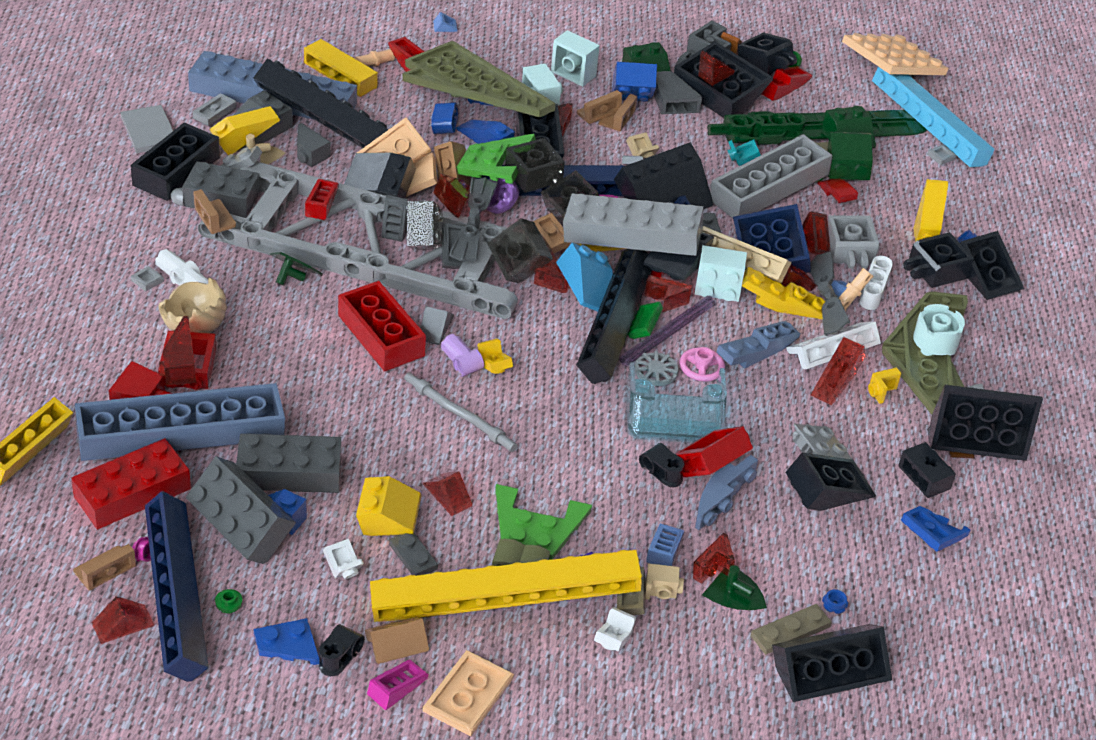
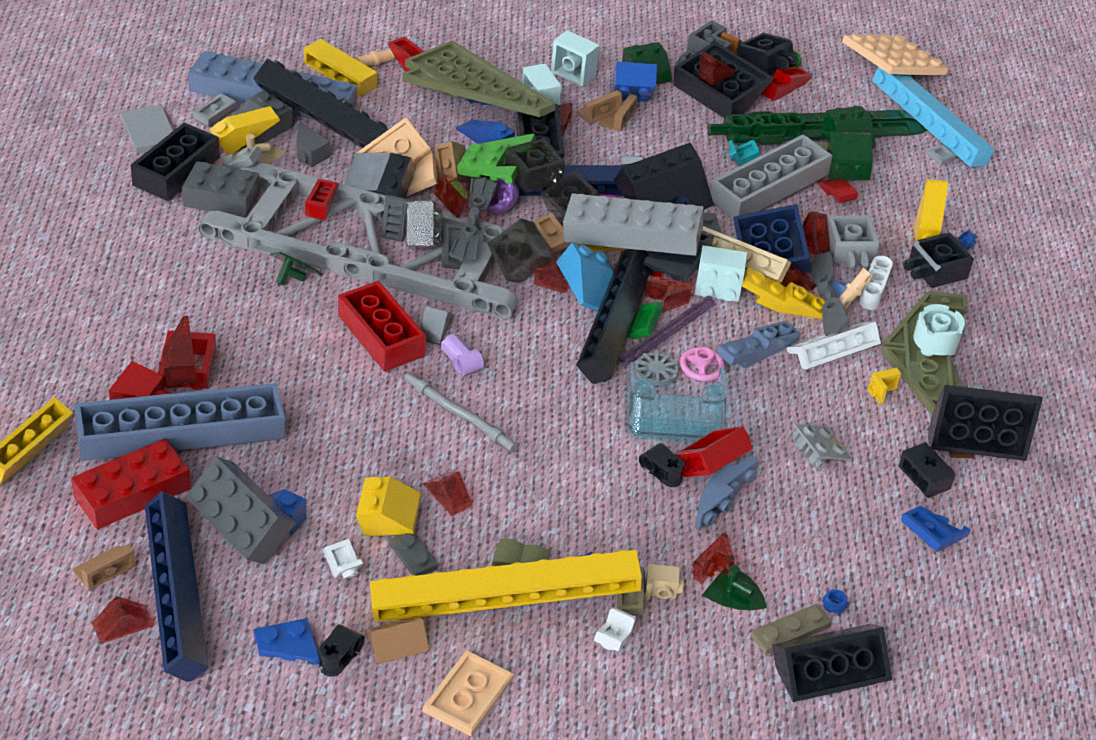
light grey tile [131,266,164,292] -> none
dark pink plate [132,537,151,562] -> none
white piece [155,249,208,285] -> none
tan piece [158,278,227,333] -> none
light grey hinge [171,188,184,206] -> none
medium nougat panel [193,189,236,234] -> none
green plate [215,589,243,613] -> none
dark grey brick [236,434,341,493] -> none
dark pink slope [367,659,429,710] -> none
blue beam [431,102,458,134] -> none
medium blue slope [433,12,457,32] -> none
yellow bracket [477,338,513,374] -> none
bright green wing [495,484,592,560] -> none
tan bracket [626,132,660,158] -> none
medium blue slope [646,523,684,566] -> none
dark grey slope [653,71,702,115] -> none
black slope [785,452,876,511] -> none
clear red slope [811,337,865,405] -> none
black slope [960,231,1024,300] -> none

